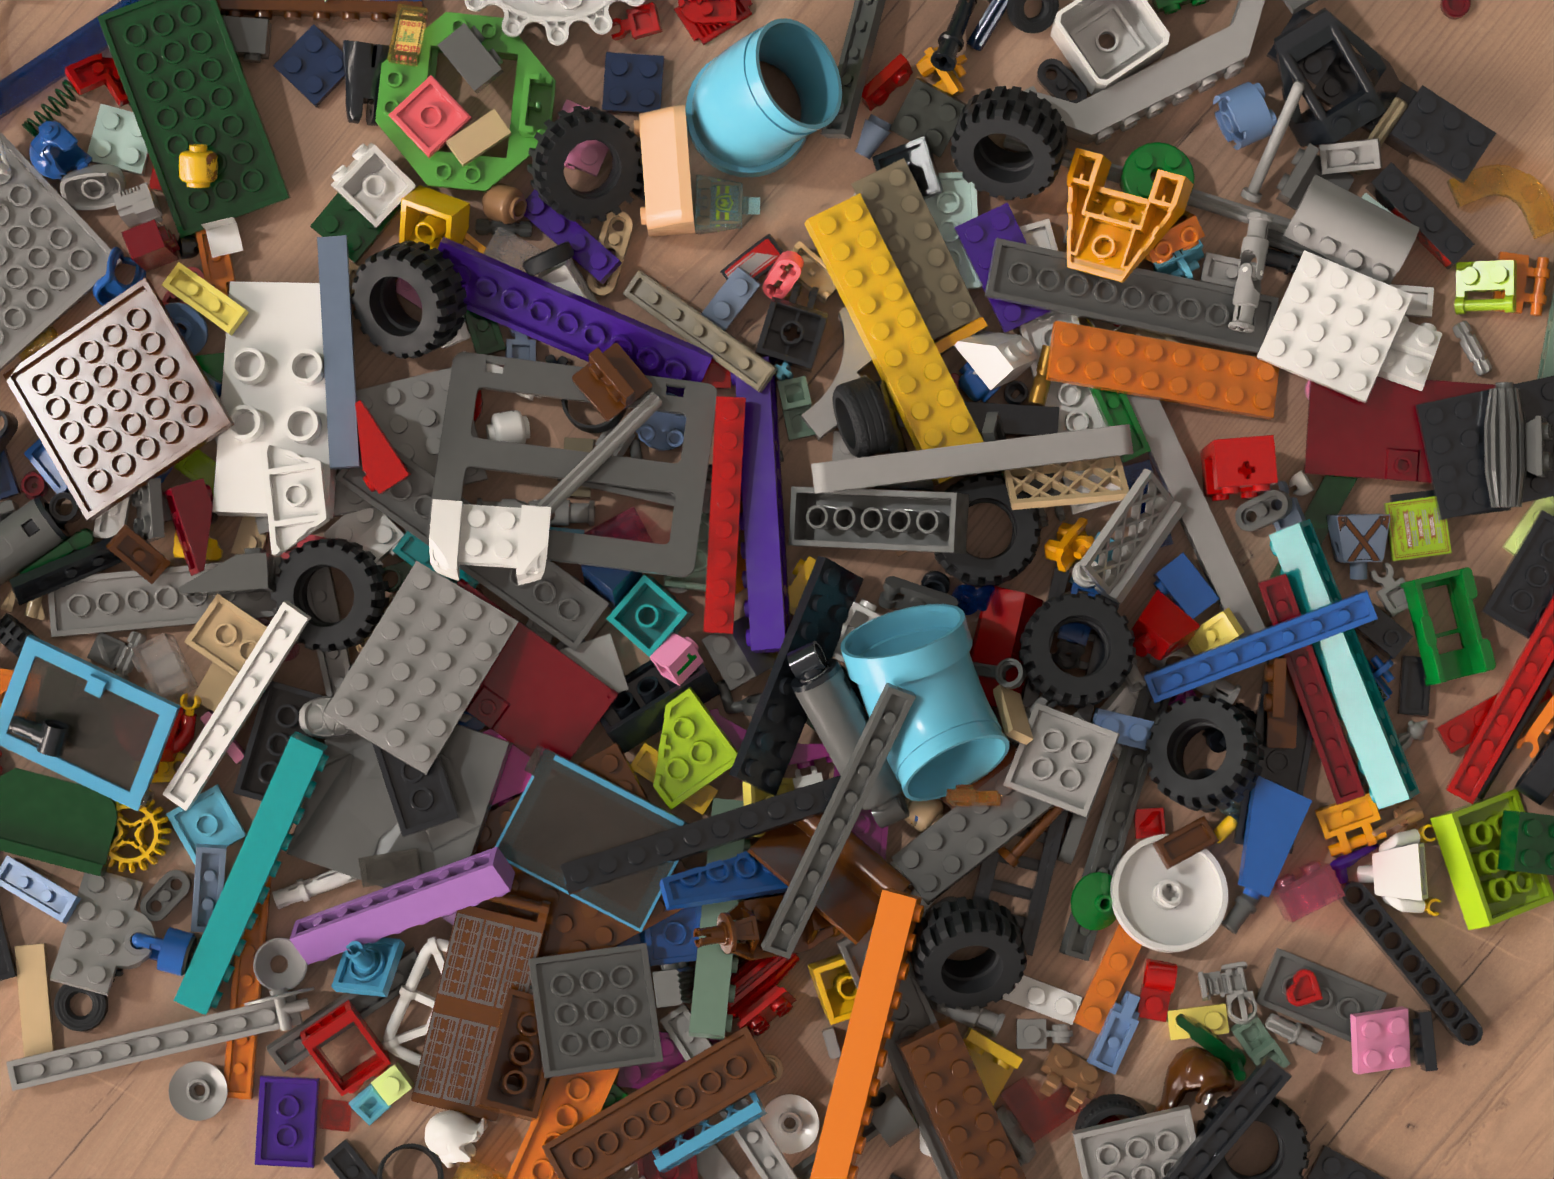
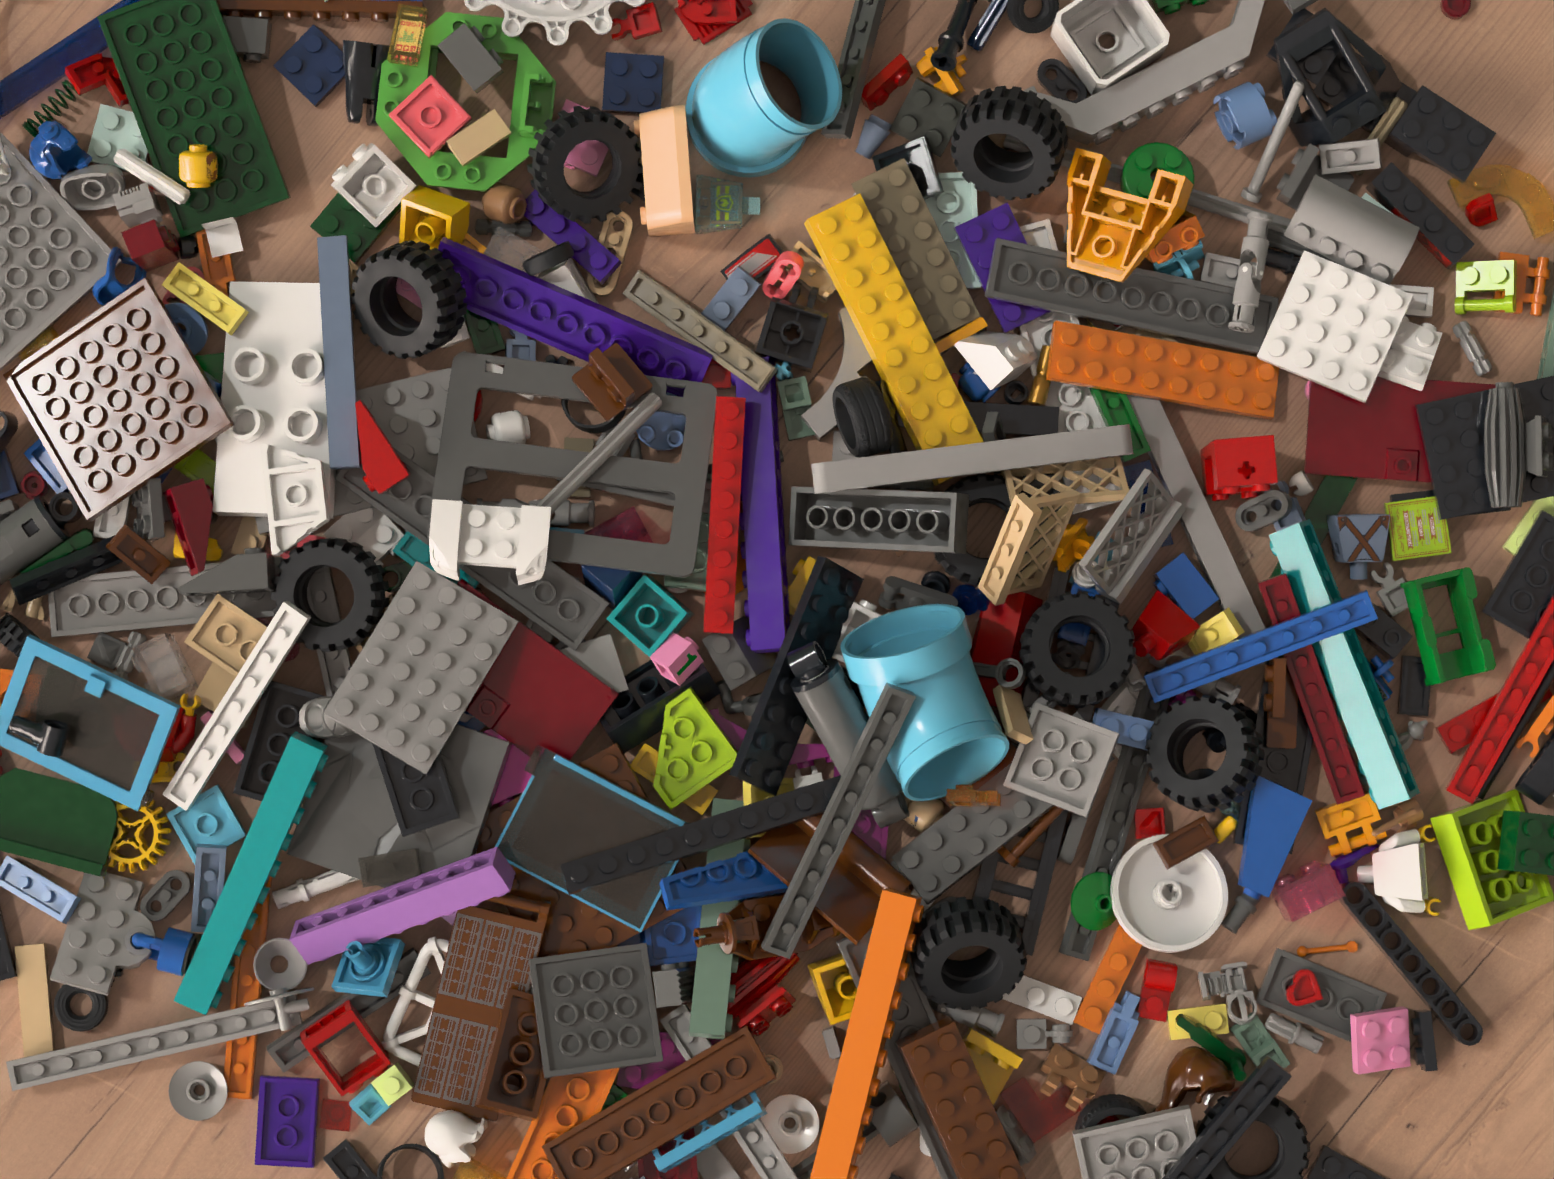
none -> white axle [114,149,190,205]
none -> tan fence [978,490,1079,606]
none -> orange hinge [1297,941,1358,958]
none -> red tile [1465,193,1498,227]

